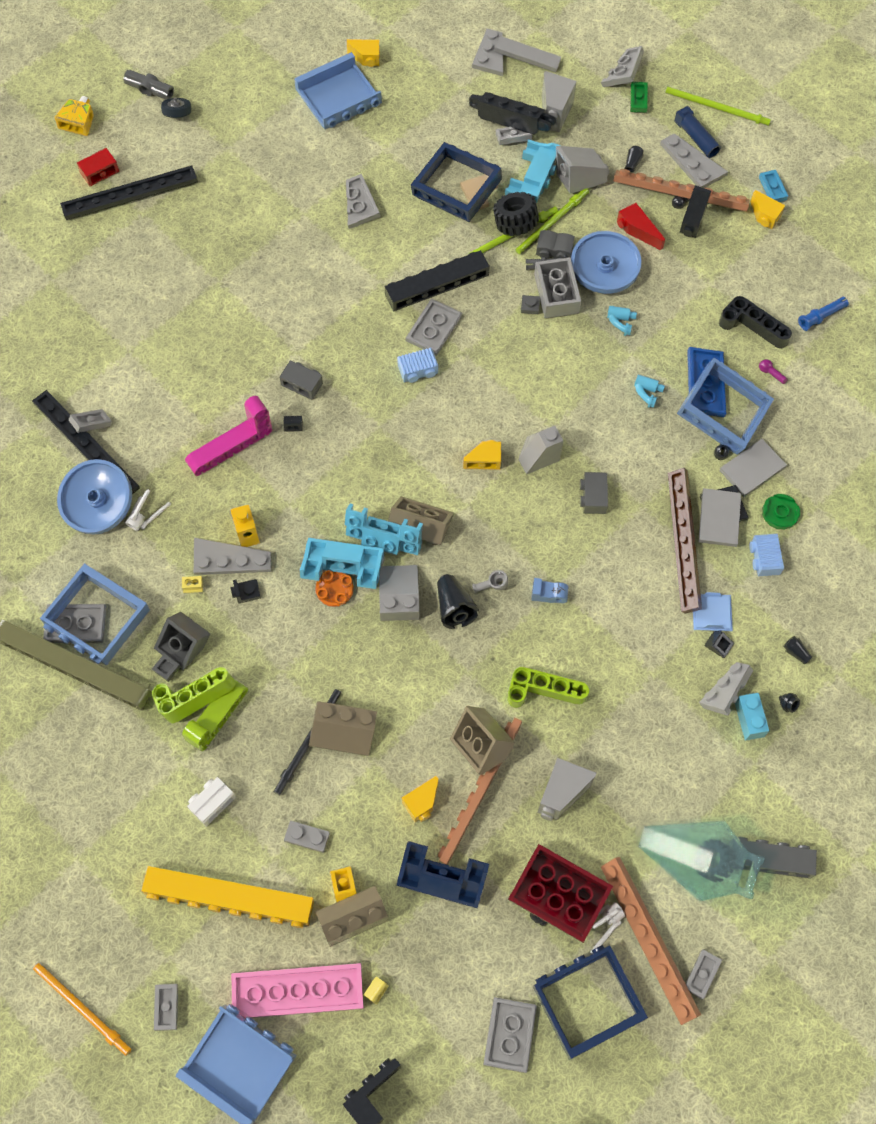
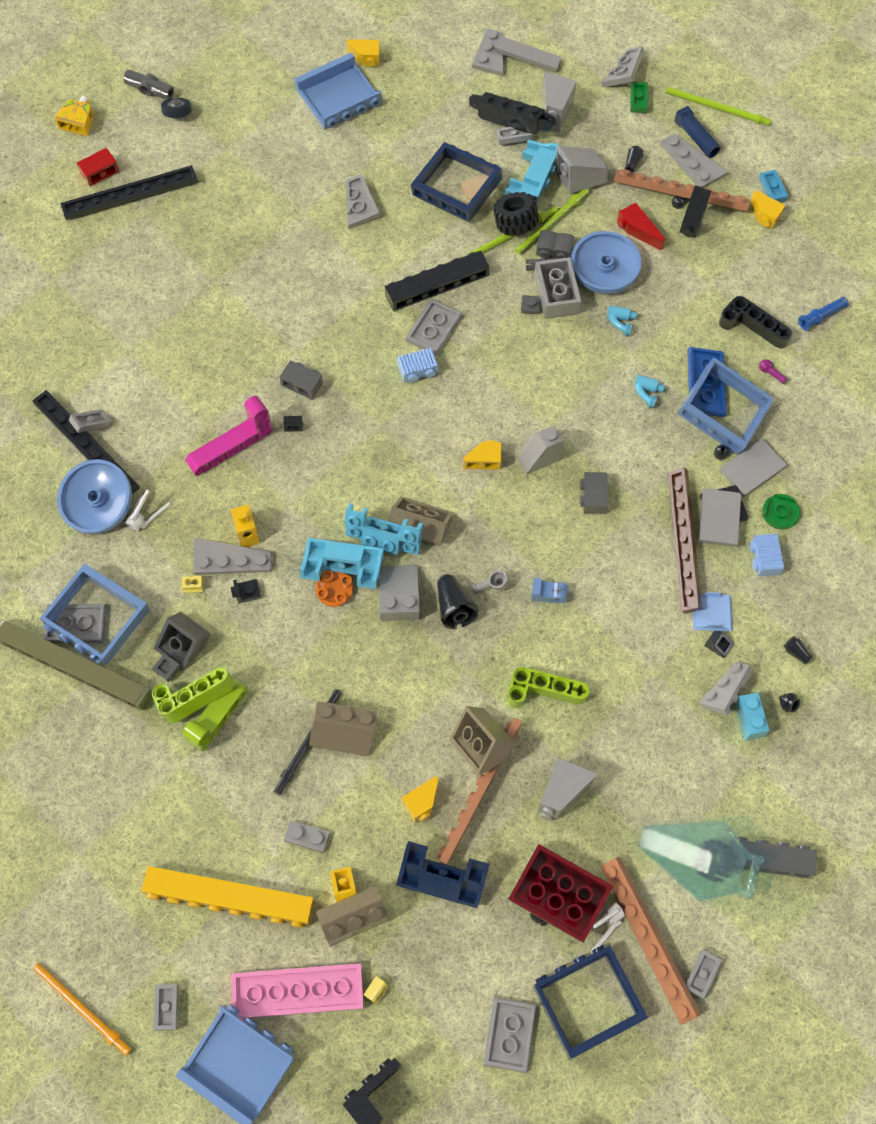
white brick [187,777,236,827] -> none

